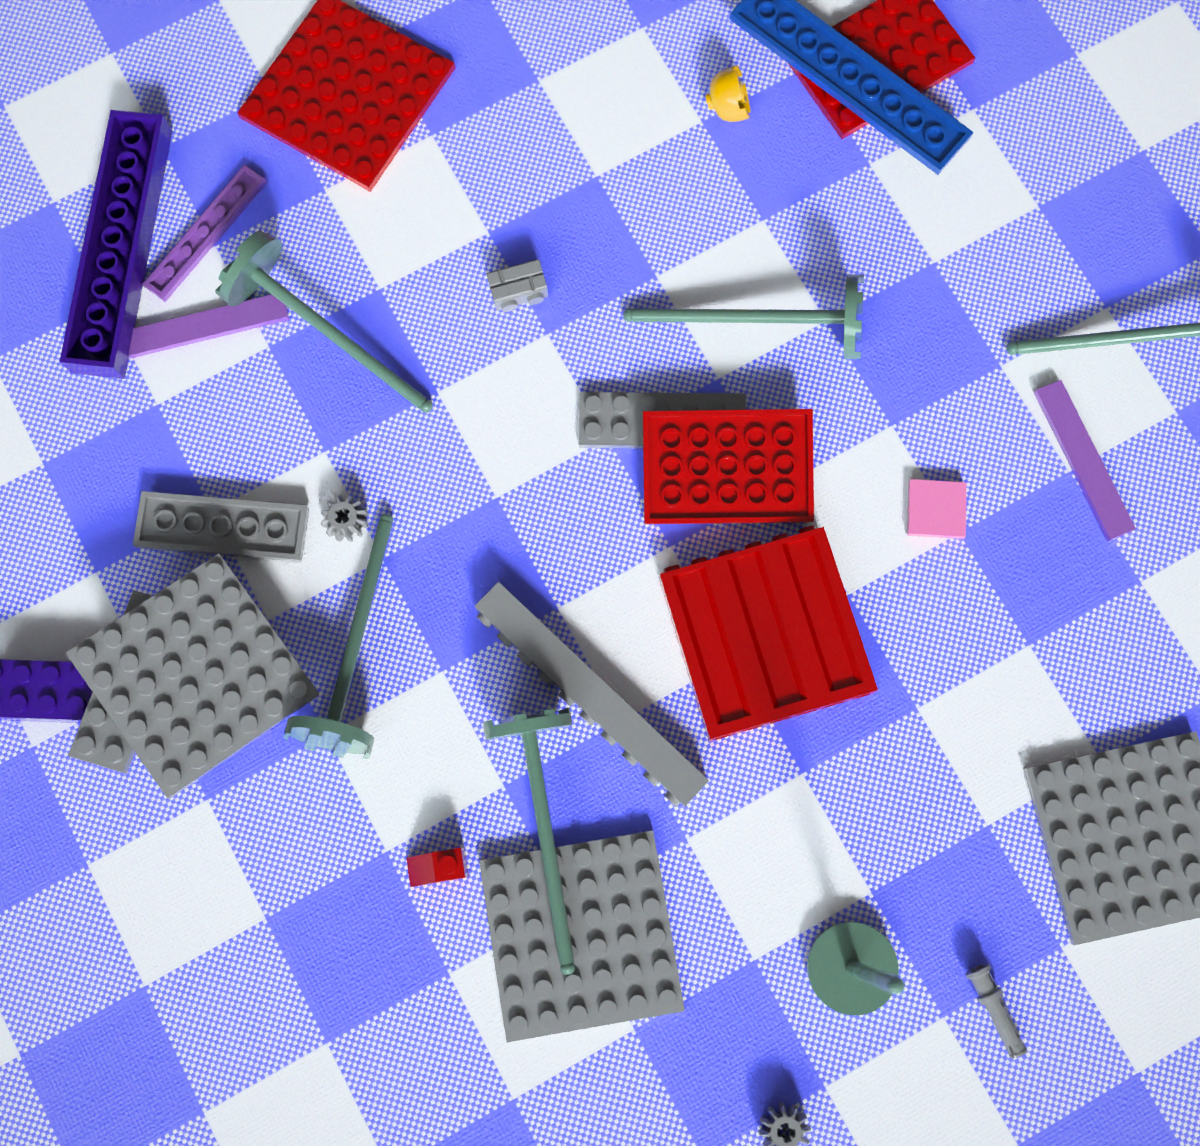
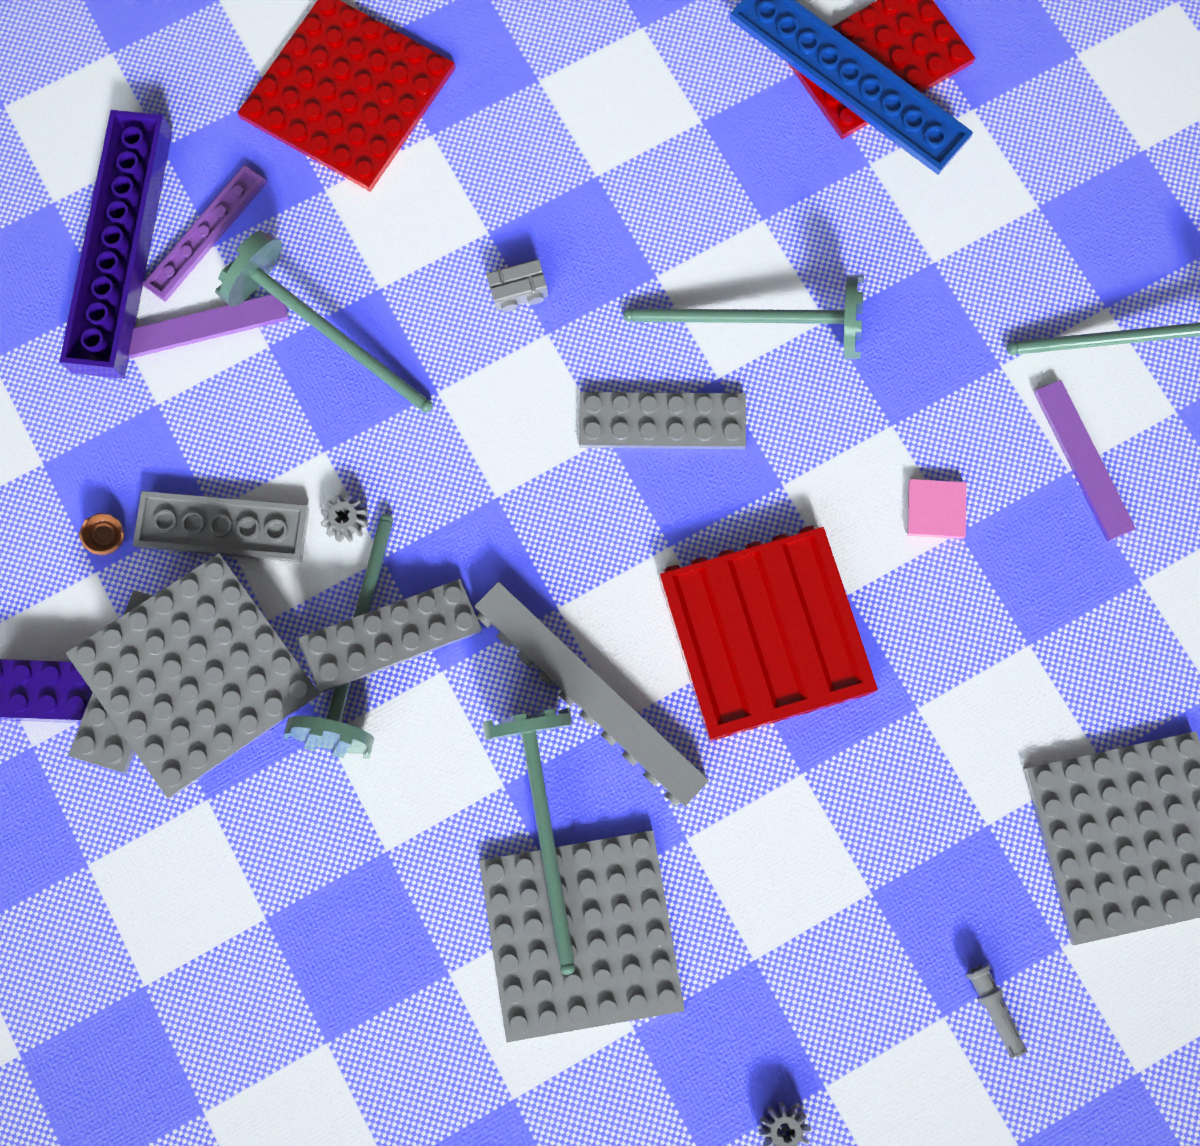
red slope [406,847,469,887] -> none
red plate [643,409,814,525] -> none
yellow cylinder [706,65,751,122] -> none
sand green piece [806,922,905,1016] -> none
none -> nougat hair [79,513,125,556]
none -> light grey plate [298,579,482,694]

